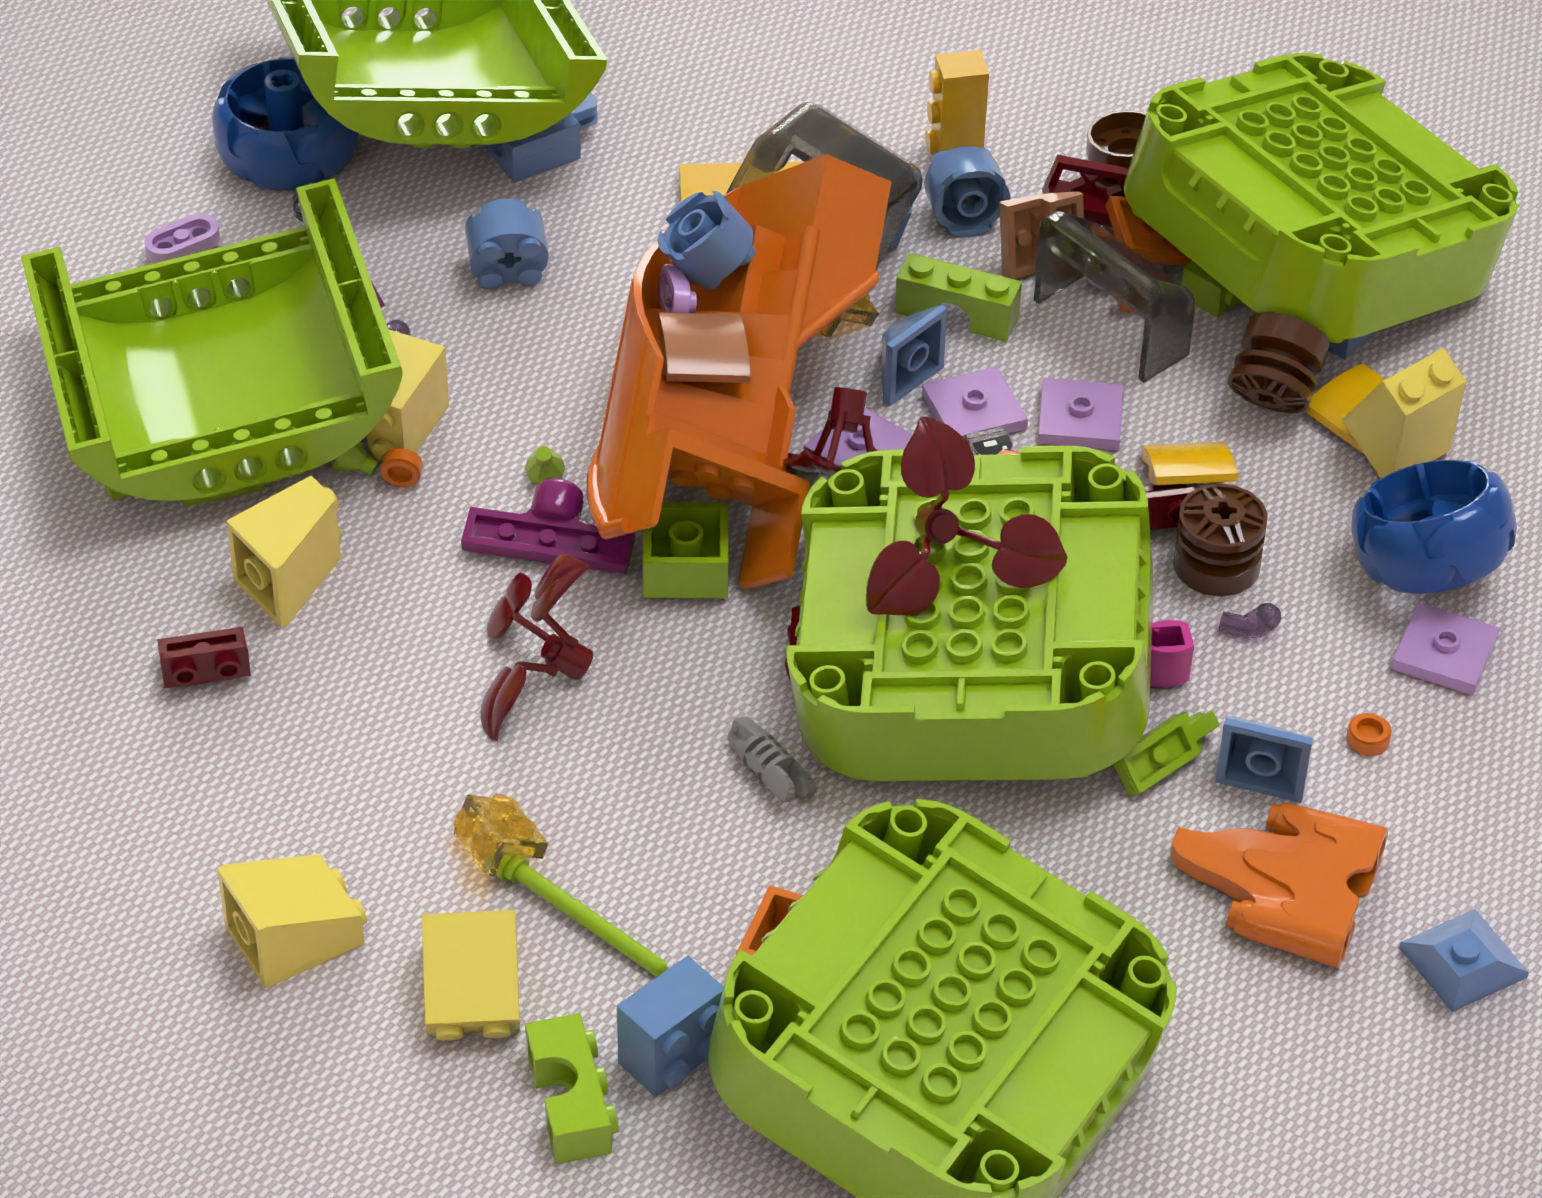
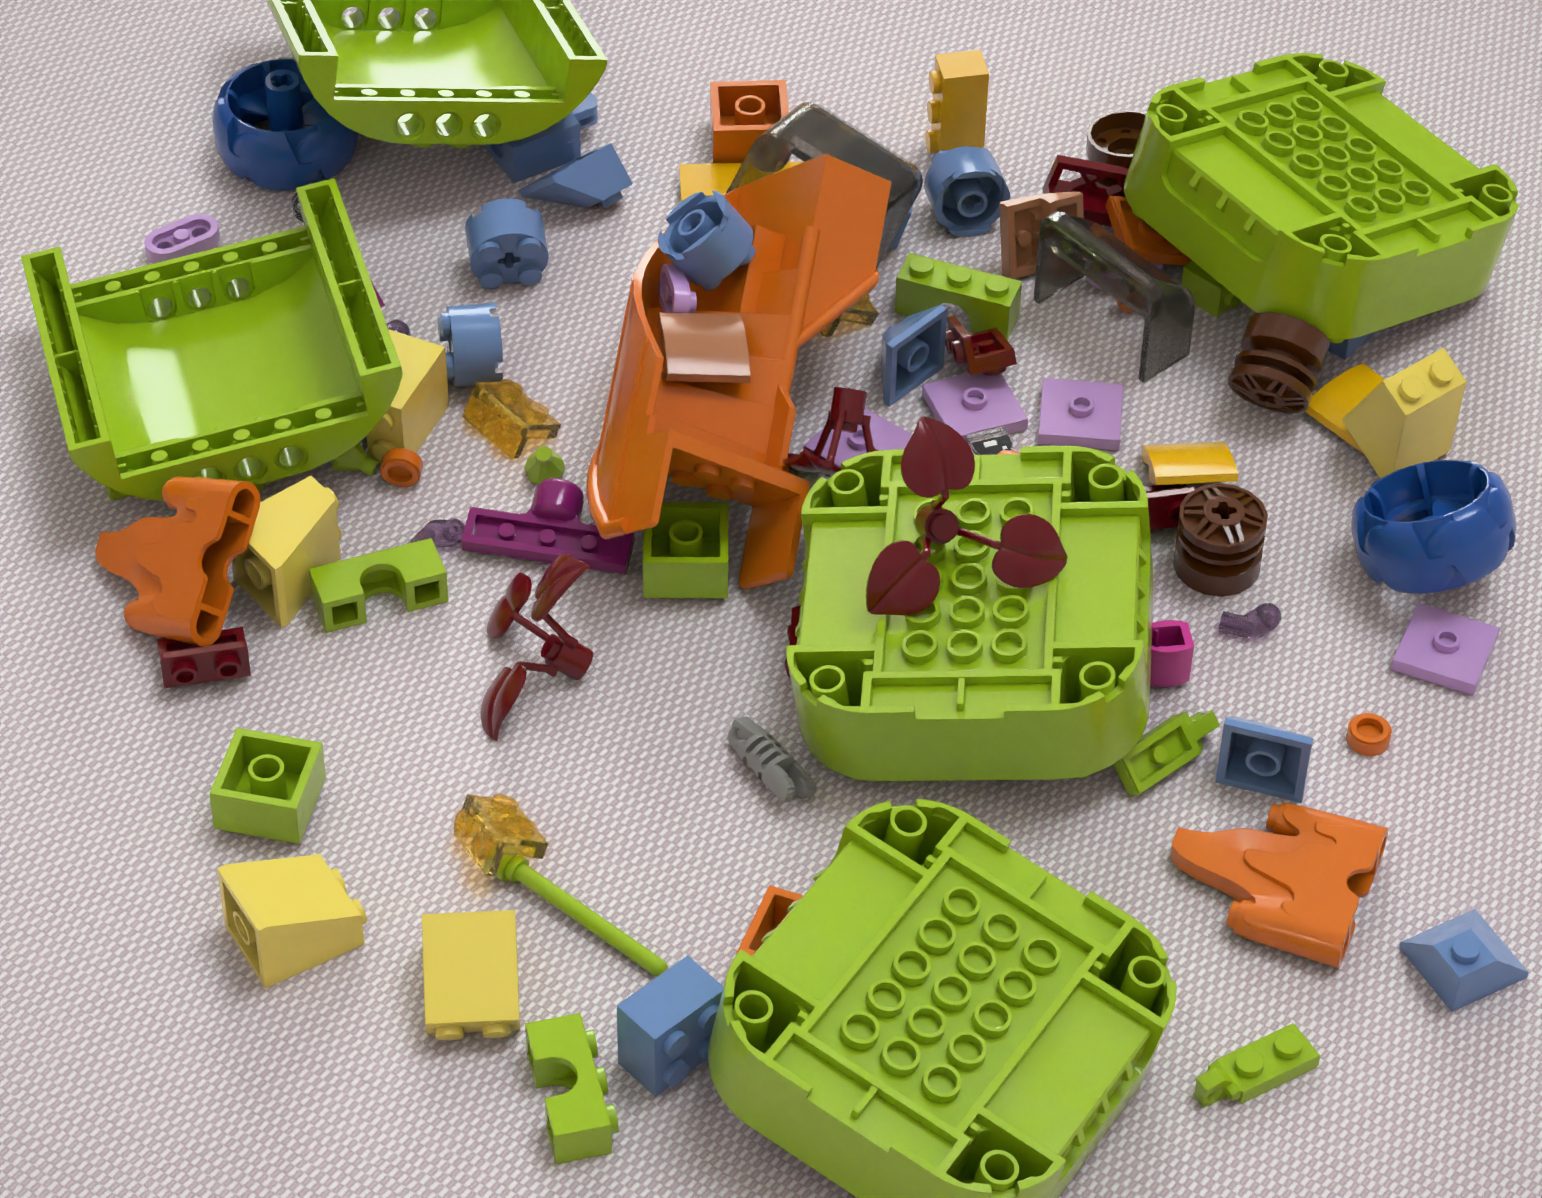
none -> orange rock [95,476,261,646]
none -> lime brick [209,728,326,844]
none -> lime arch [309,538,449,633]
none -> clear purple arm [407,518,465,548]
none -> medium blue brick [438,303,503,387]
none -> clear yellow bracket [463,379,562,459]
none -> medium blue slope [518,143,633,208]
none -> orange brick [710,80,790,163]
none -> dark red bracket [945,315,1017,376]
none -> lime hinge [1193,1023,1320,1108]

